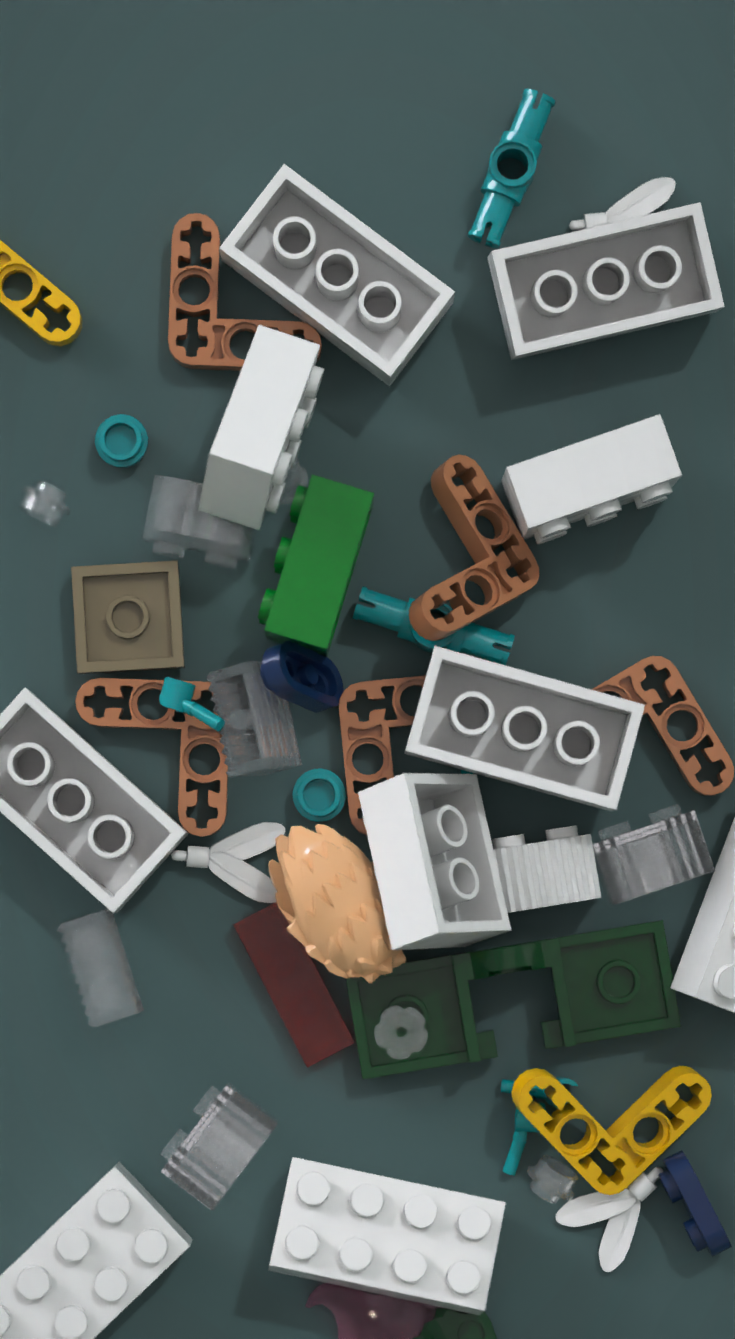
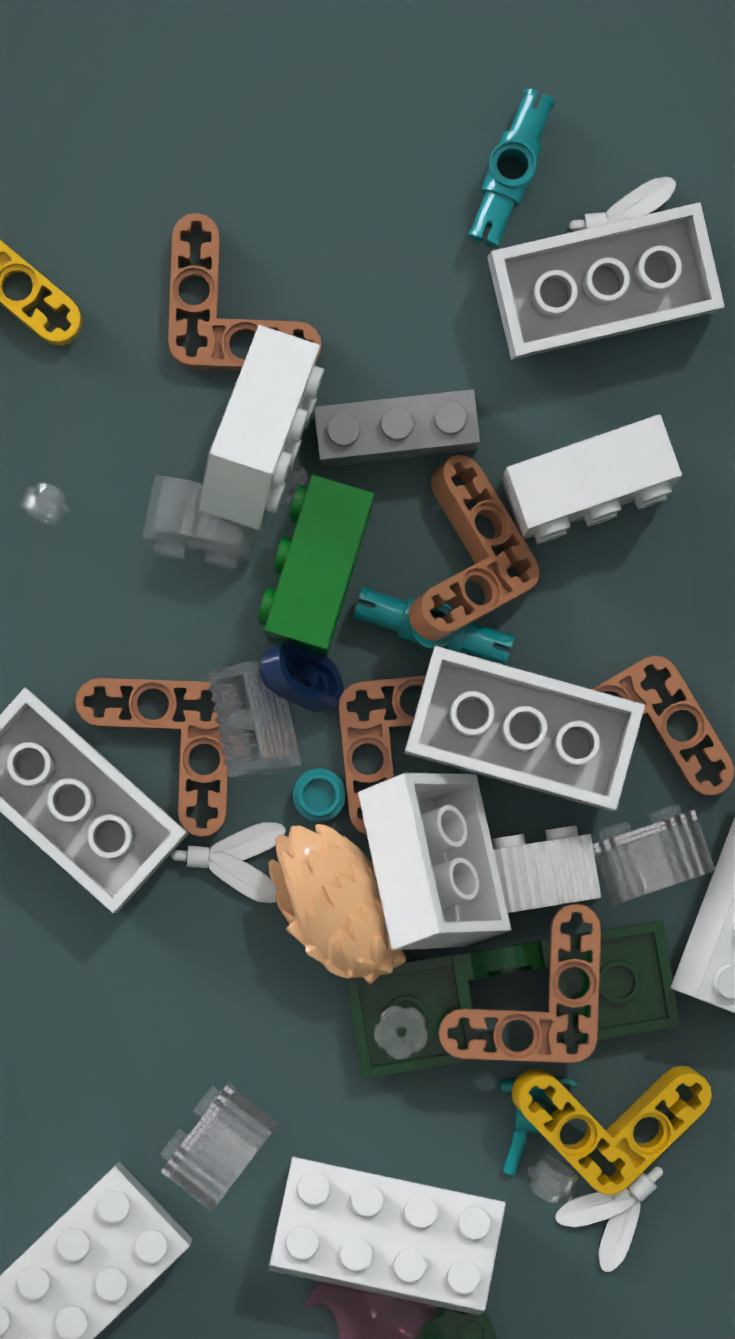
clear brick [57,909,144,1027] -> none
dark tan plate [71,560,185,674] -> none
teal plate [95,414,148,468] -> none
teal hand [159,677,225,731] -> none
white brick [219,164,455,387] -> none
clear red plate [233,902,355,1068] -> none
dark blue plate [658,1150,732,1257] -> none
none -> light grey brick [314,389,480,468]
none -> nougat beam [438,904,601,1063]

